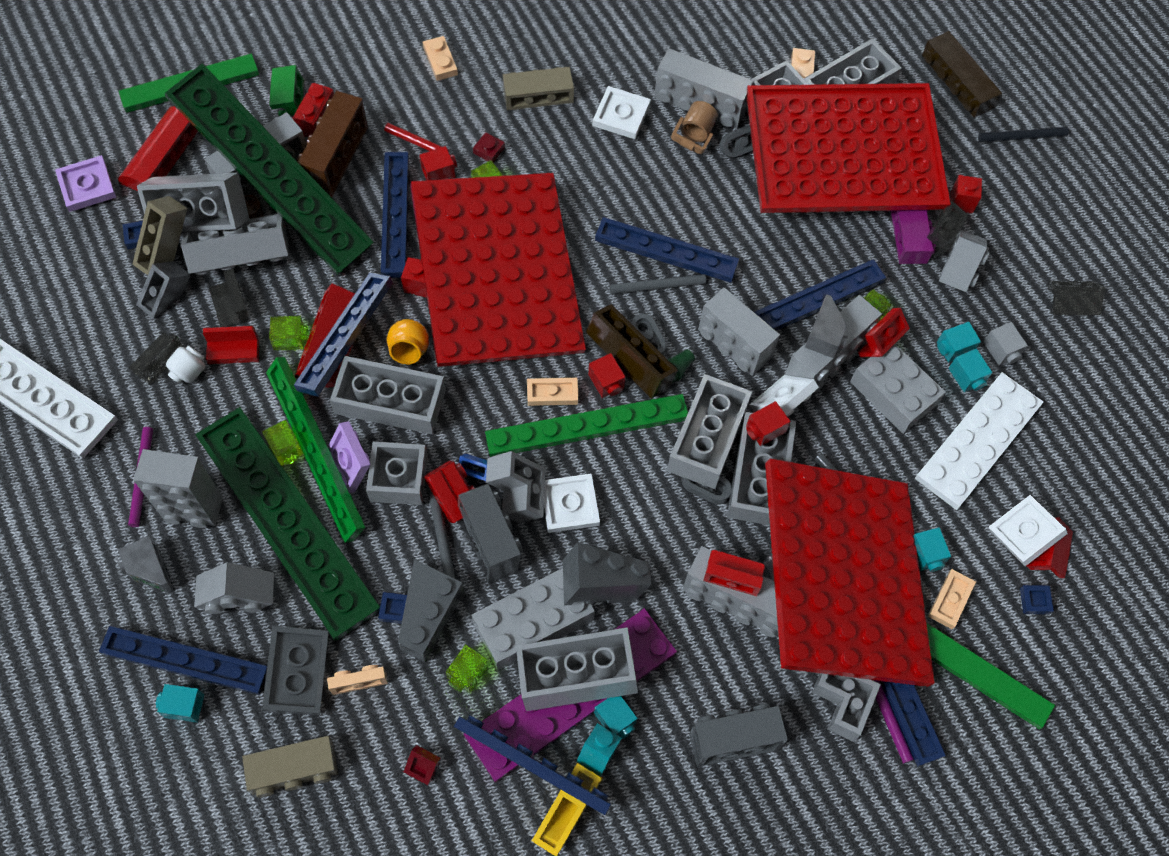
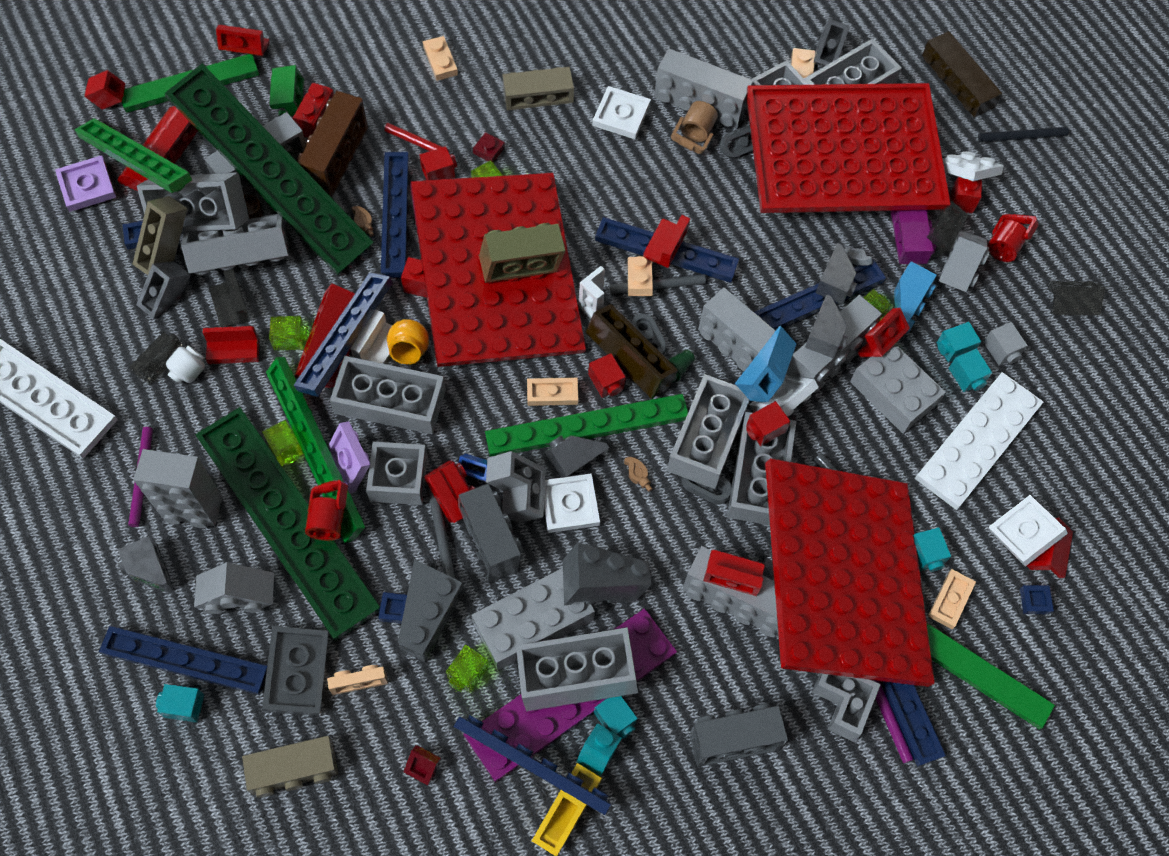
none -> green plate [74,118,192,193]
none -> red brick [84,70,126,110]
none -> red panel [216,25,270,56]
none -> red piece [305,480,348,541]
none -> white panel [350,310,392,364]
none -> medium nougat piece [352,206,374,237]
none -> olive brick [479,223,565,283]
none -> flat silver slope [545,435,609,478]
none -> white panel [579,266,605,319]
none -> medium nougat piece [624,457,652,492]
none -> light nougat plate [628,256,653,296]
none -> red panel [643,215,690,268]
none -> dark azure slope [735,327,796,402]
none -> flat silver slope [813,19,850,66]
none -> flat silver slope [816,243,857,304]
none -> light grey piece [844,247,873,266]
none -> dark azure slope [894,262,936,334]
none -> white plate [943,152,1004,181]
none -> red piece [987,214,1039,262]

